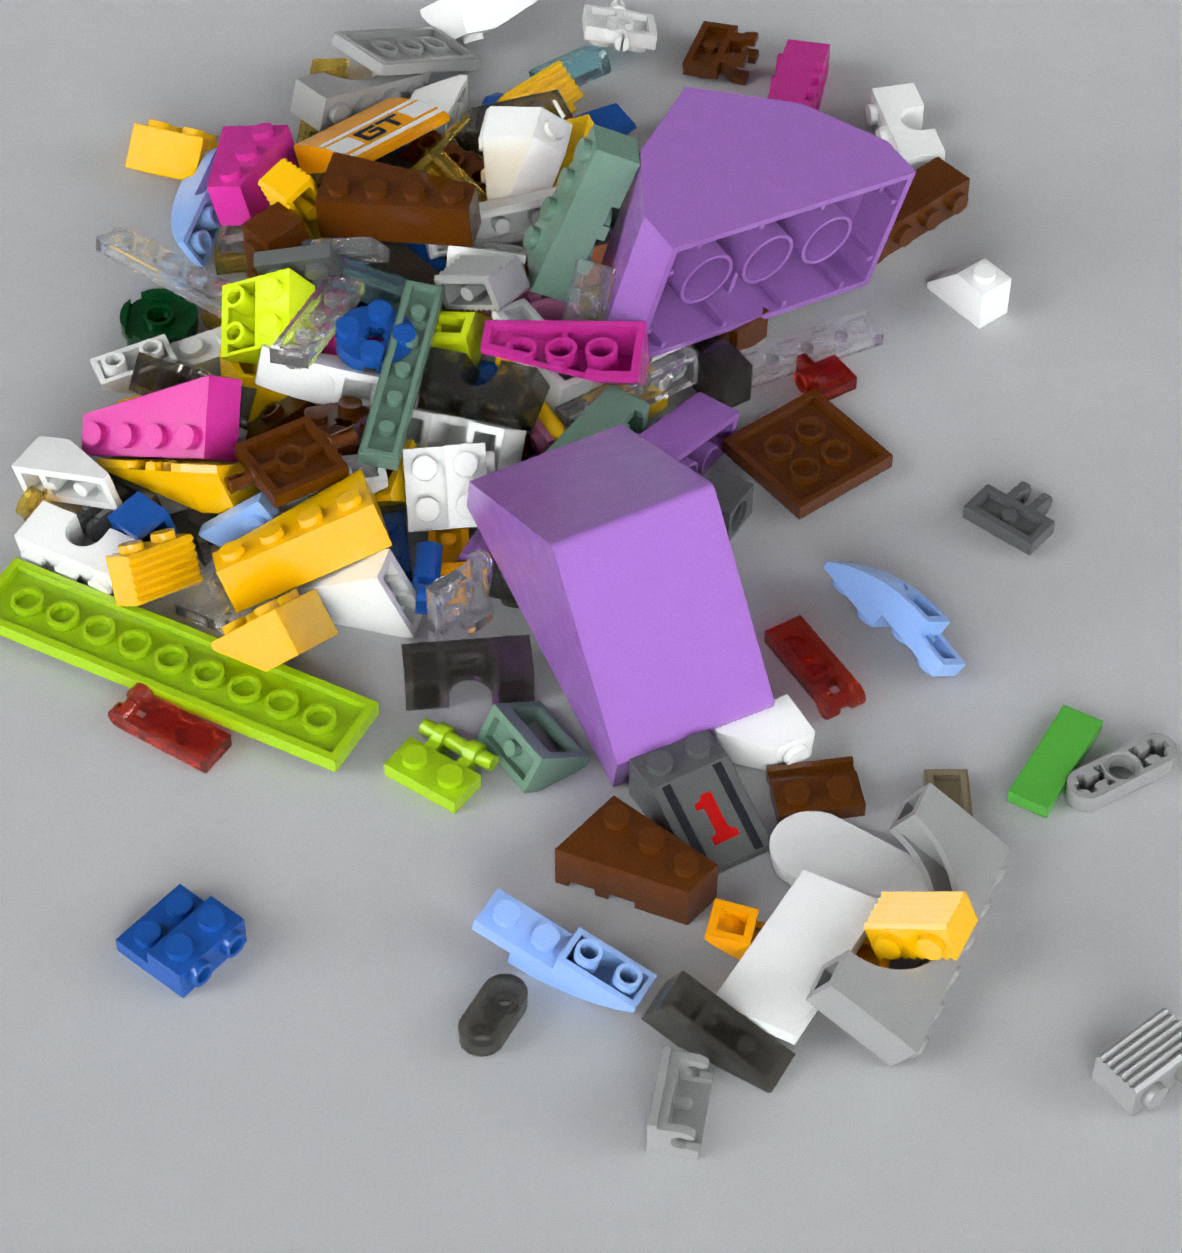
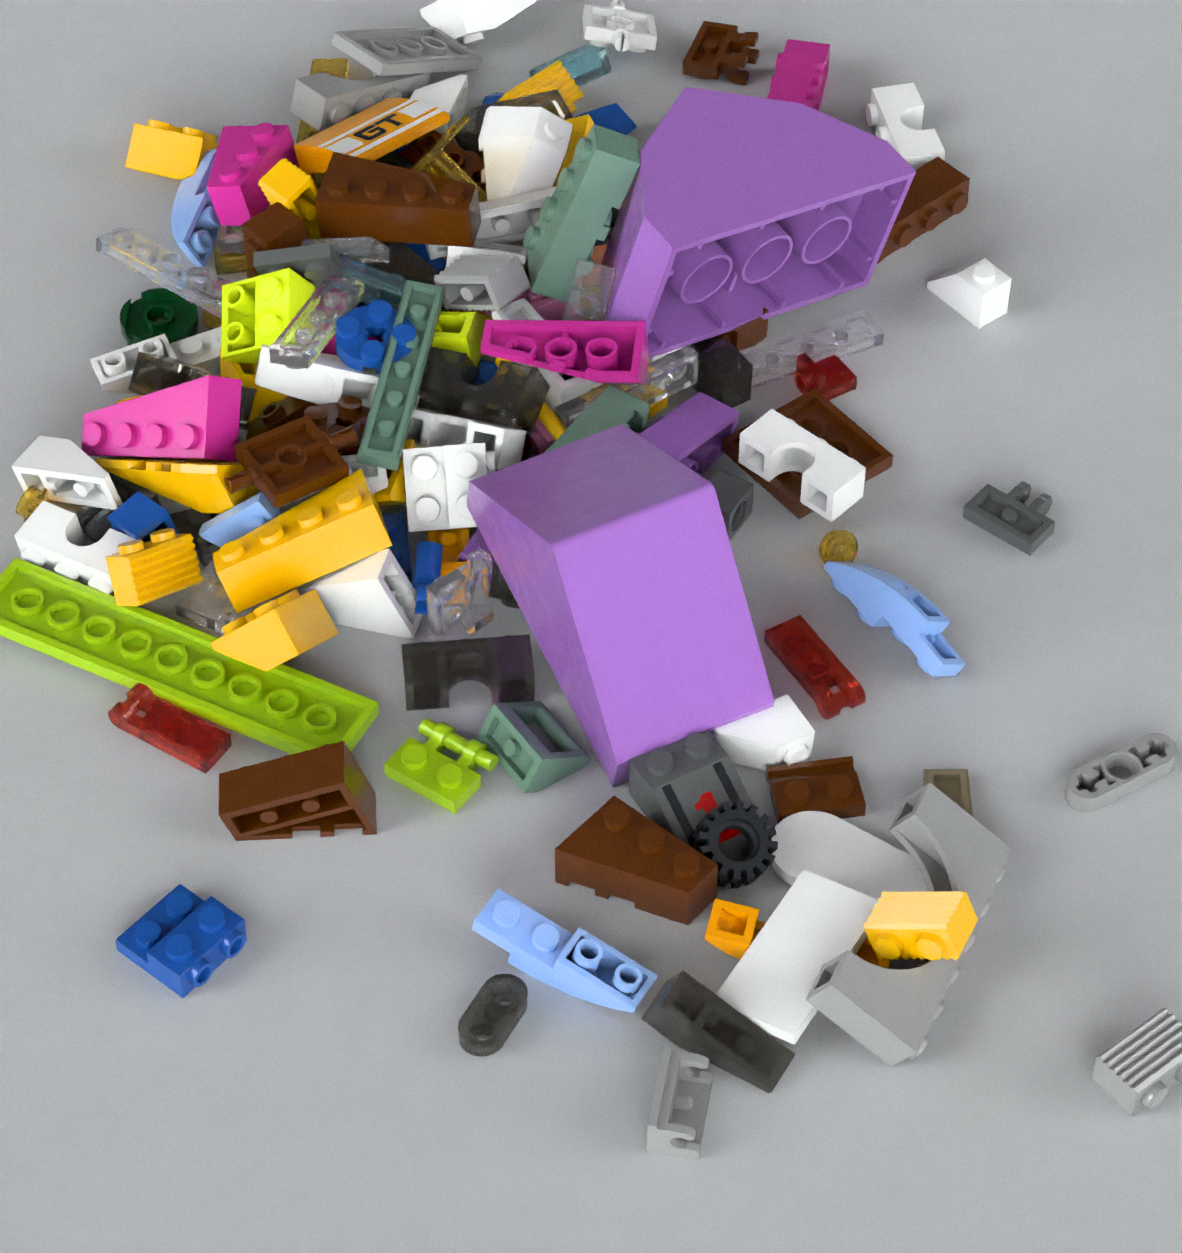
bright green tile [1007,705,1103,818] -> none
none -> reddish brown wedge [219,741,377,841]
none -> black tyre [690,801,778,889]
none -> white arch [738,409,866,522]
none -> clear yellow plate [819,530,858,564]

